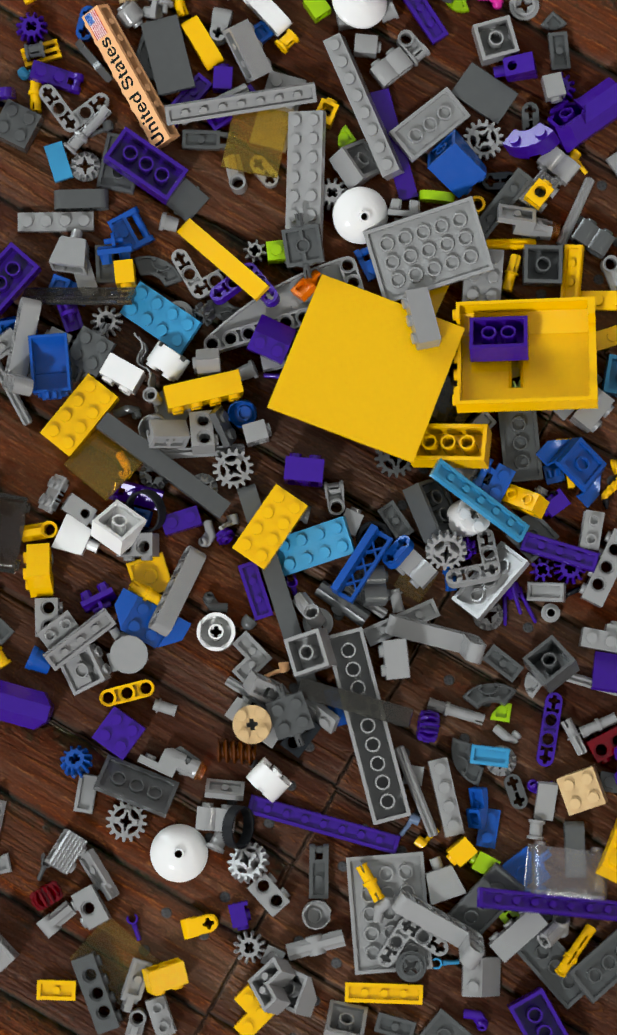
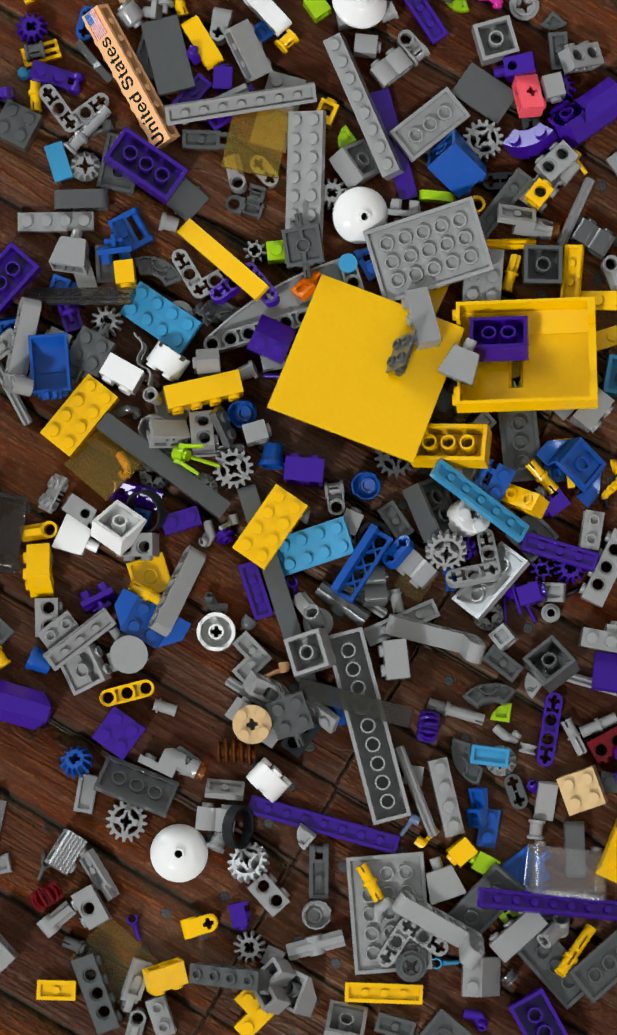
none -> dark grey pin [62,935,88,956]
none -> lime plant [171,442,220,475]
none -> dark purple arm [186,45,201,66]
none -> dark grey brick [189,962,270,992]
none -> dark grey piece [226,183,267,221]
none -> blue piece [259,442,285,470]
none -> light grey tile [297,823,316,850]
none -> dark azure tile [338,253,358,274]
none -> blue hair [351,471,381,500]
none -> dark grey hinge [386,330,417,376]
none -> light grey torso [438,338,480,387]
none -> light grey brick [488,623,519,652]
none -> dark grey bush [501,967,519,987]
none -> coral brick [511,74,546,118]
none -> dark purple brick [516,581,548,607]
none -> light grey bush [518,742,537,755]
none -> yellow pin [525,458,559,495]
none -> light grey brick [534,140,579,184]
none -> light grey brick [558,40,605,75]

